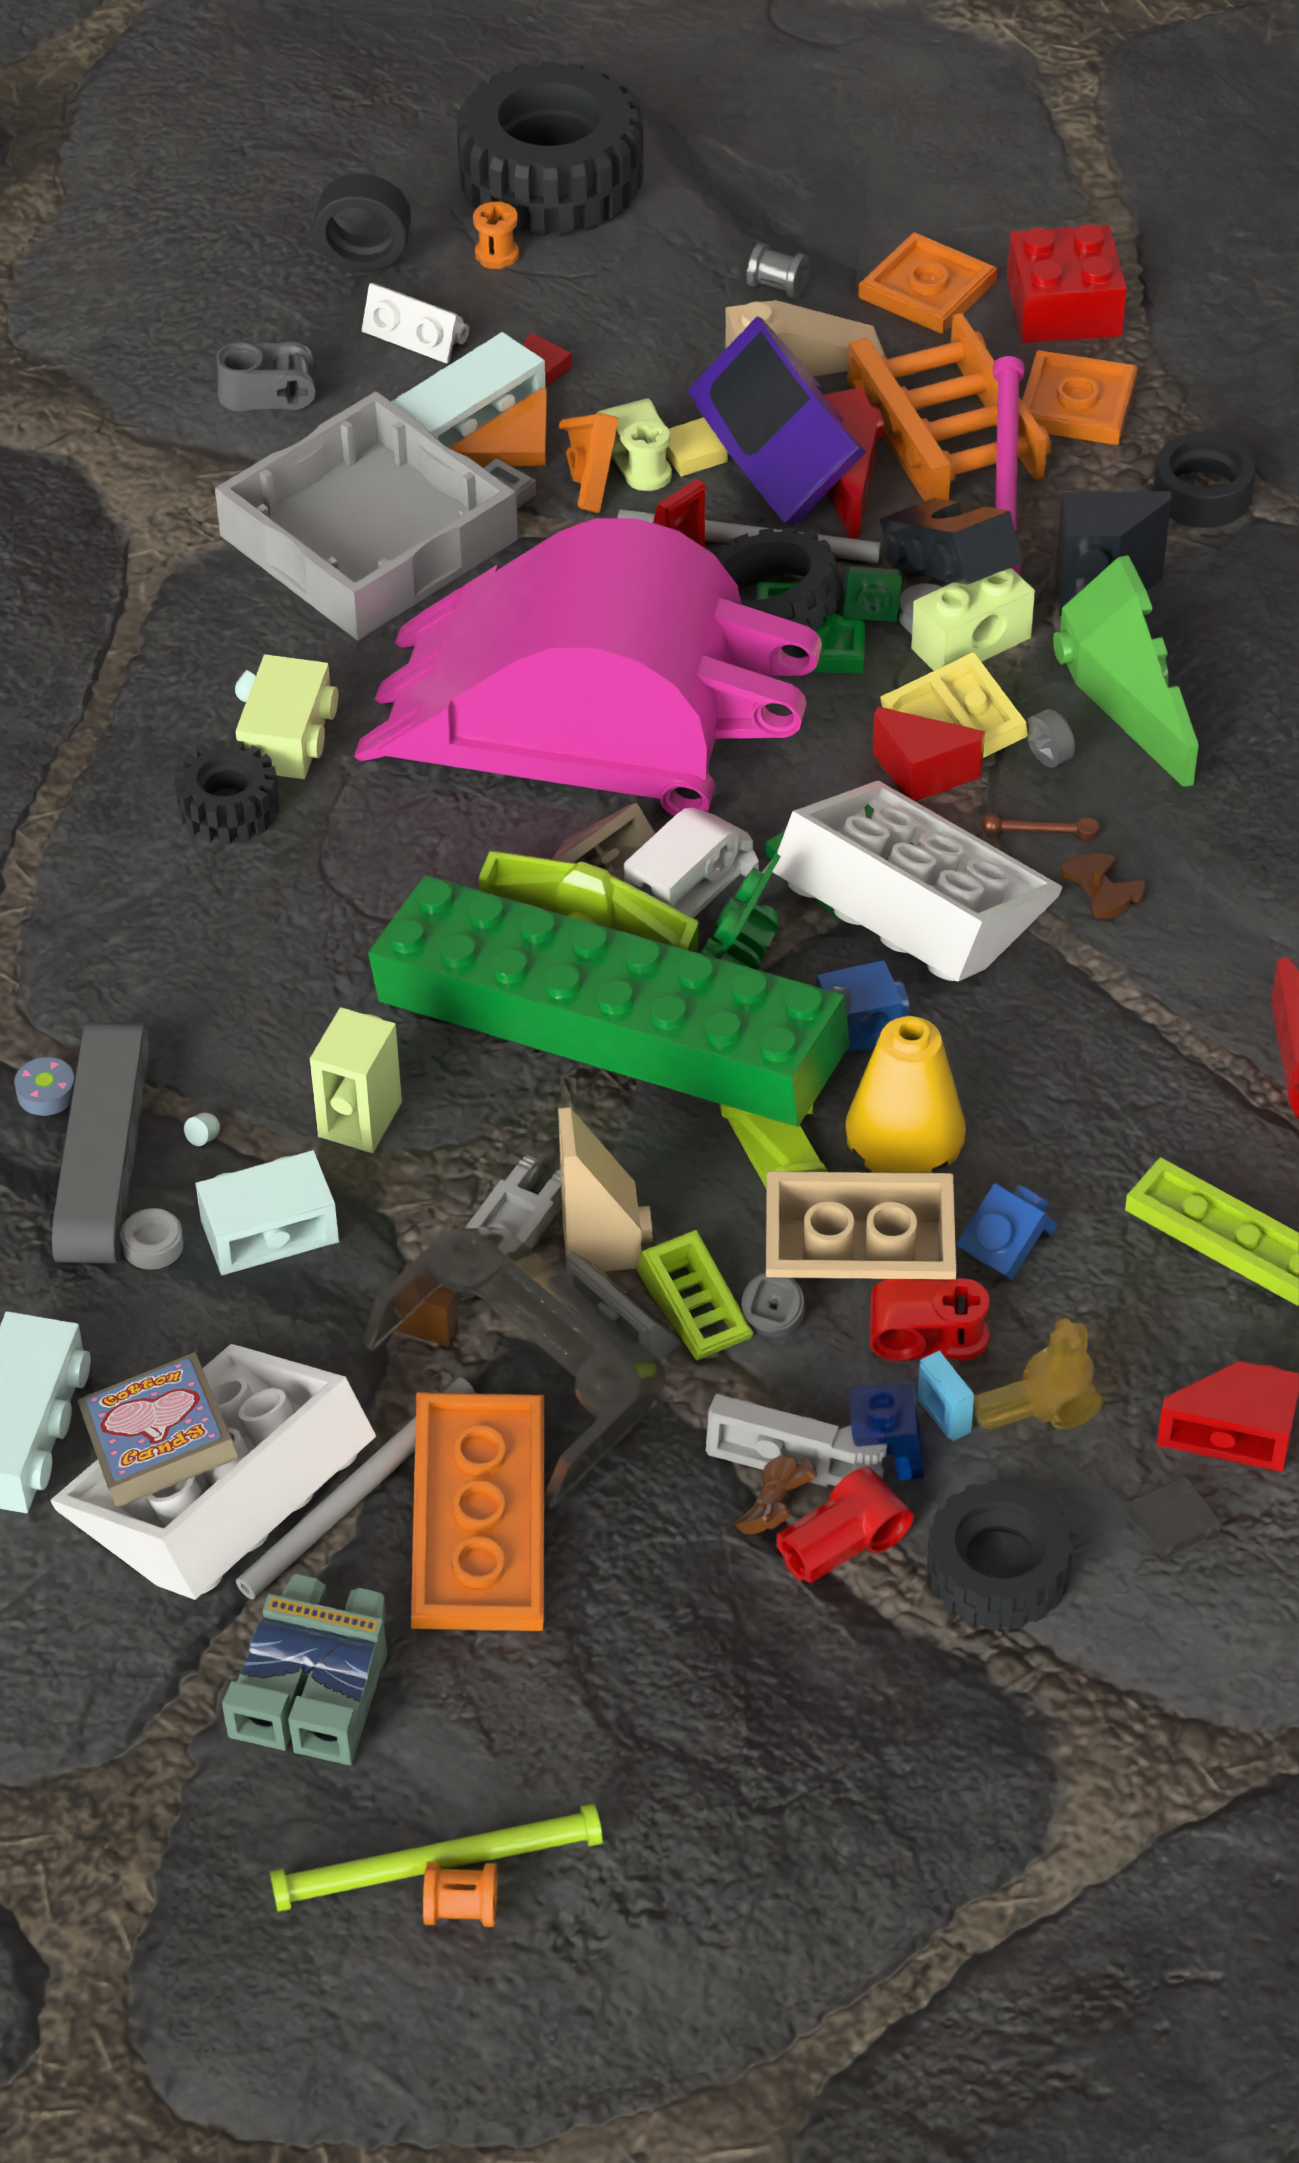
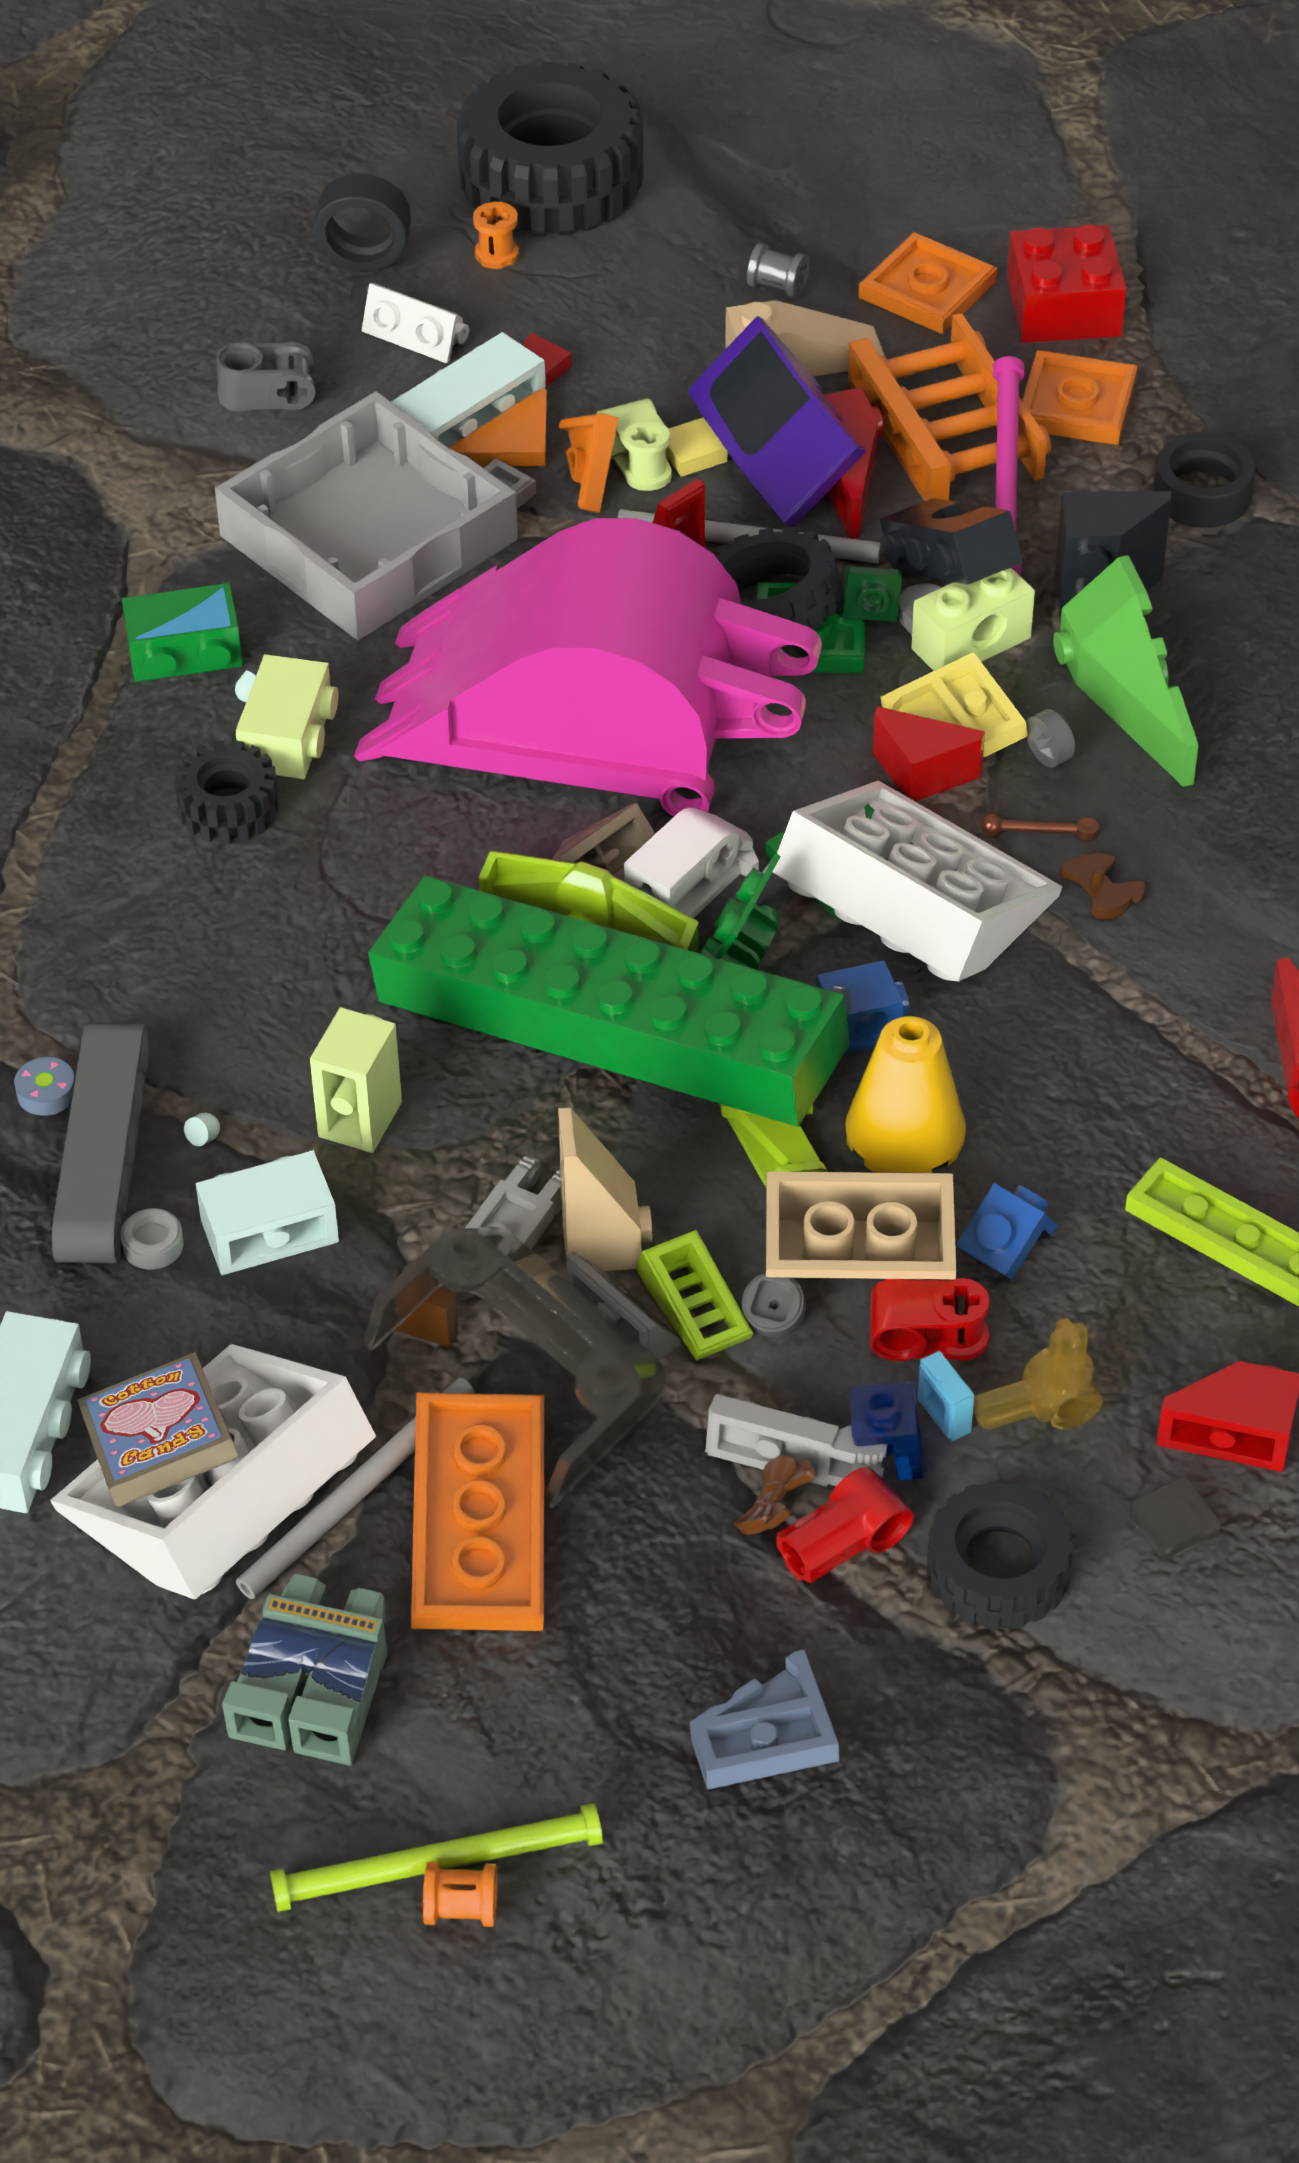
none -> green brick [121,583,243,682]
none -> sand blue wing [690,1650,839,1790]

